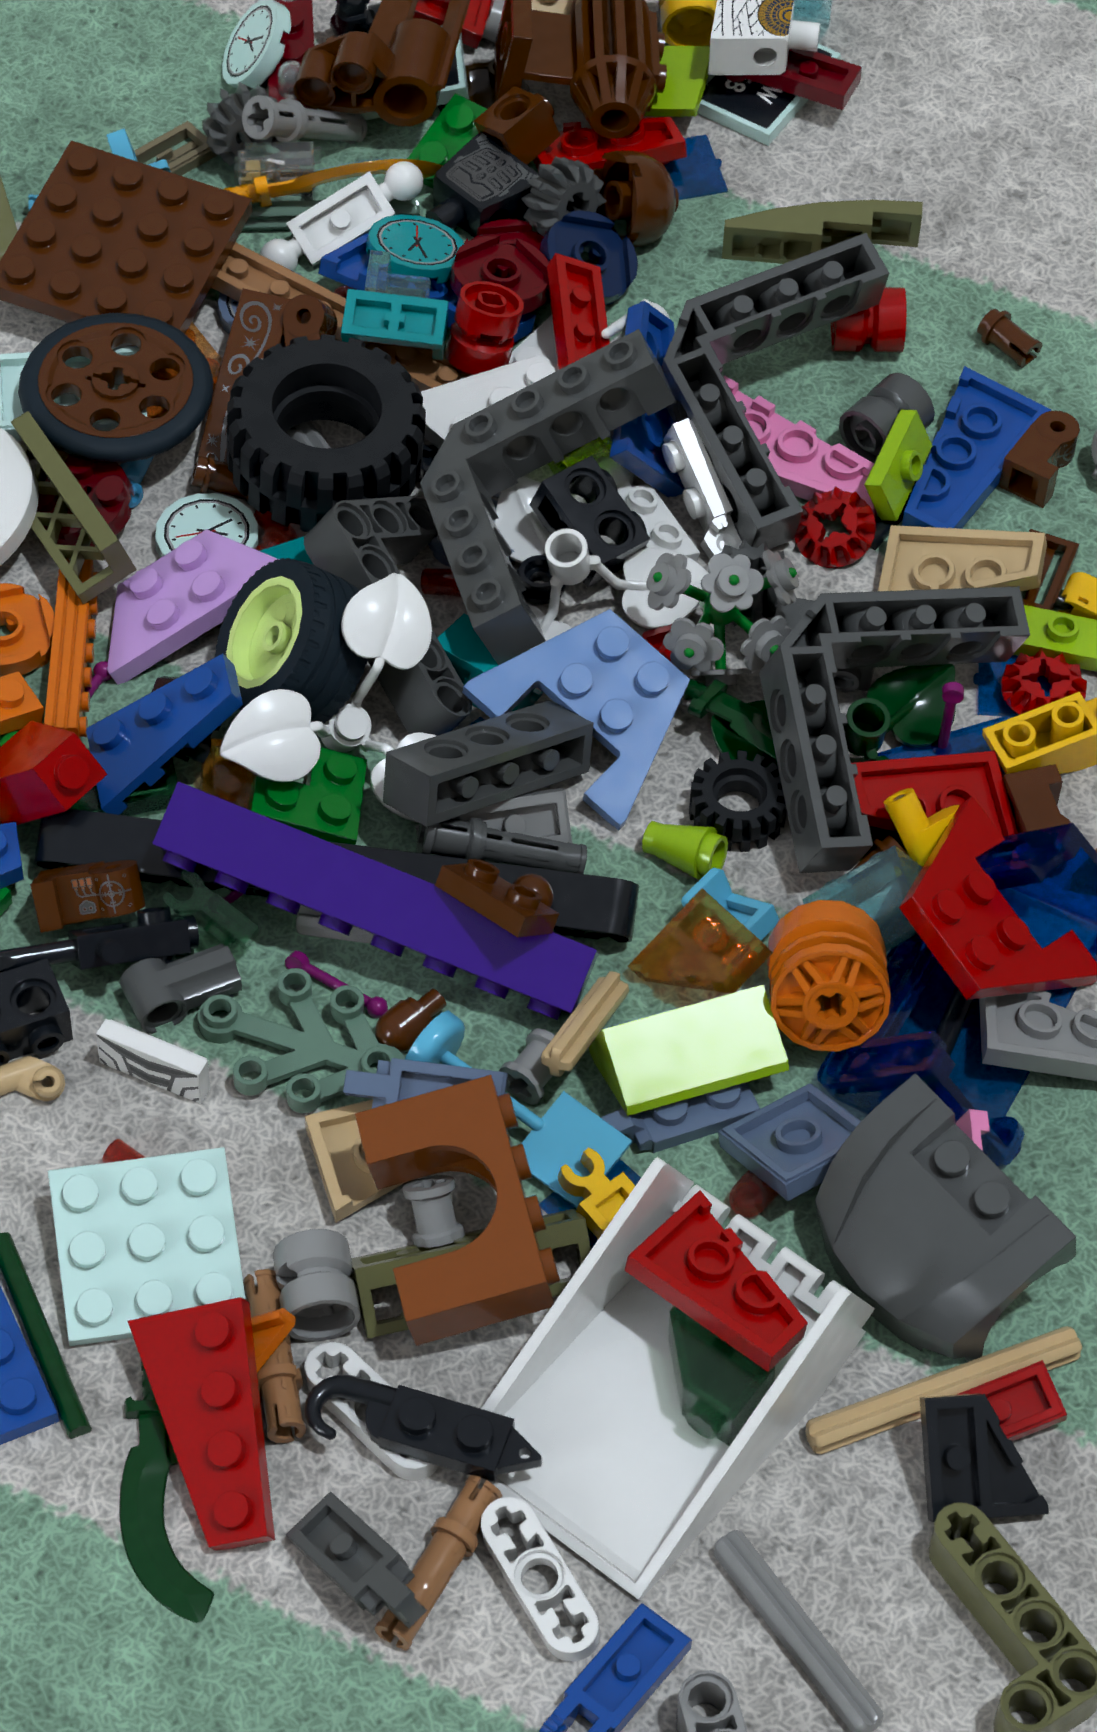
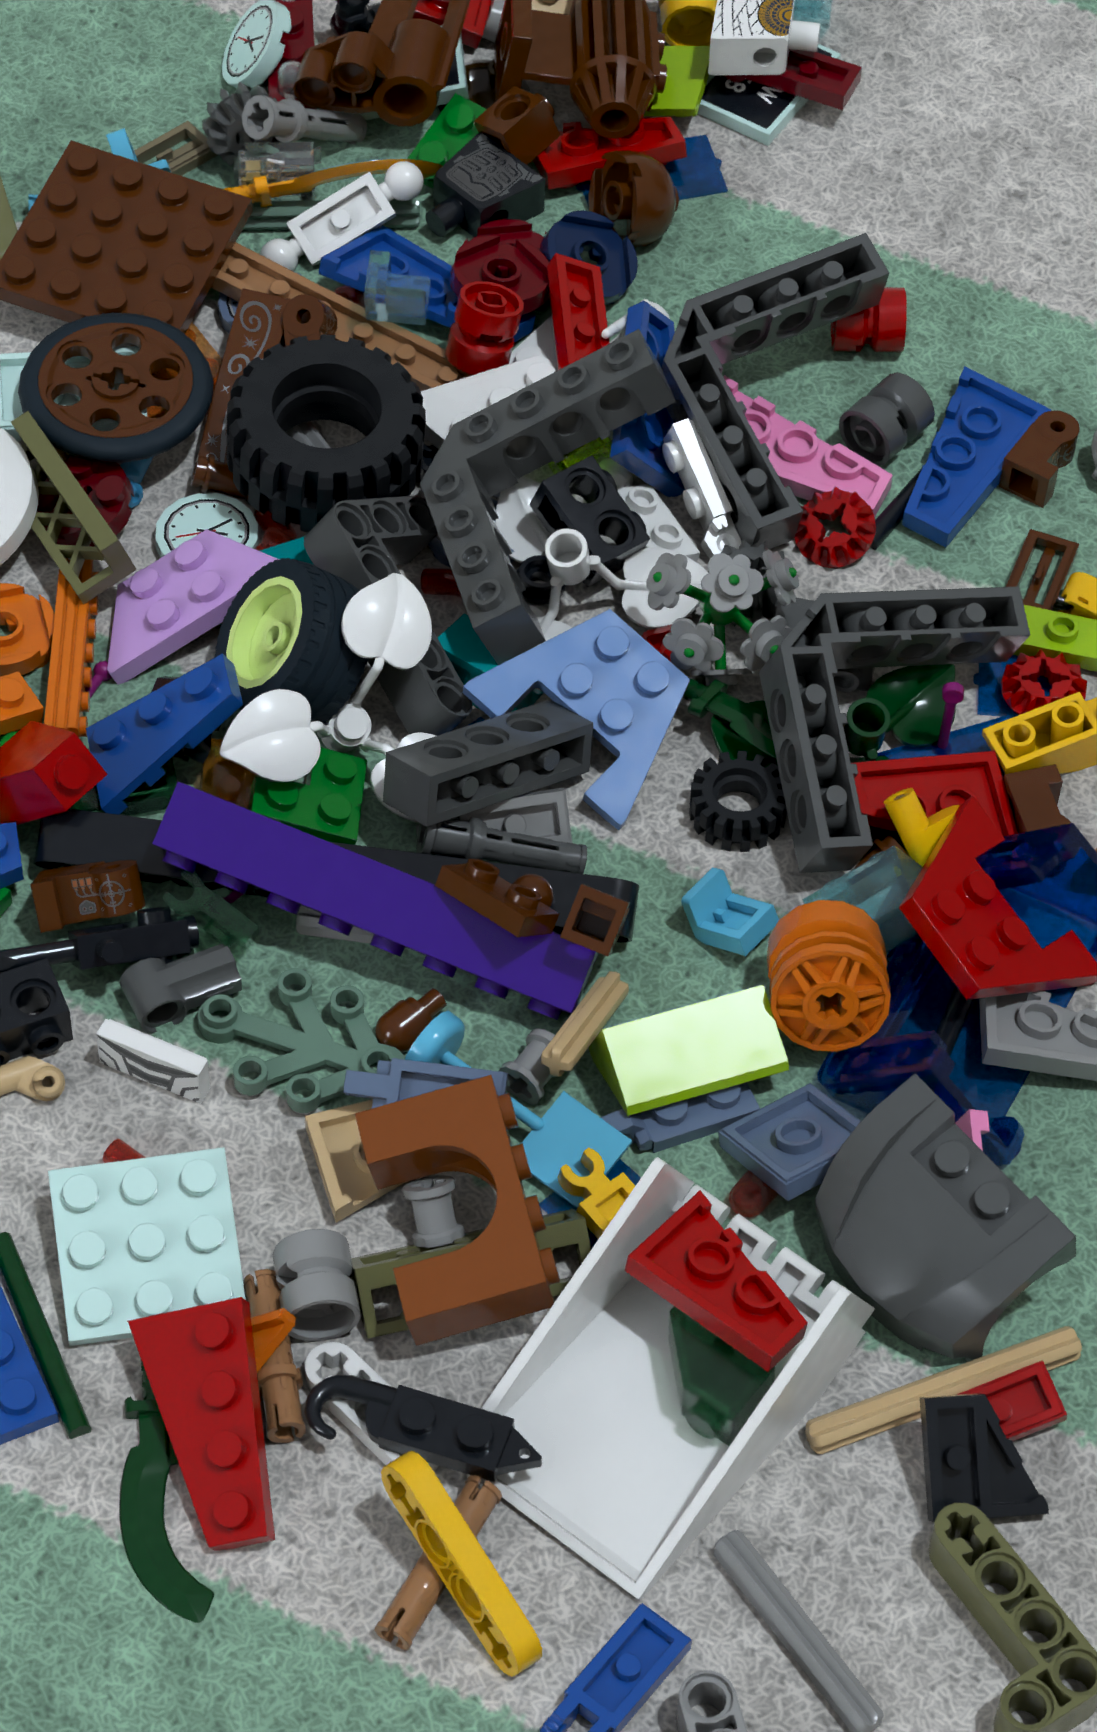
magenta hinge [285,951,388,1018] -> none
dark grey hinge [285,1491,427,1628] -> none
teal hinge [341,289,449,361] -> none
teal tile [366,214,464,284] -> none
white beam [481,1497,600,1662] -> none
dark grey gear [521,157,606,237] -> none
clear orange wing [628,889,773,994] -> none
lime cone [642,821,728,880] -> none
olive slope [722,200,923,264] -> none
lime plate [864,409,932,521] -> none
tan wing [878,525,1047,591] -> none
reddish brown pin [977,309,1042,368] -> none
none -> yellow beam [381,1451,542,1676]
none -> reddish brown leg [560,884,630,957]

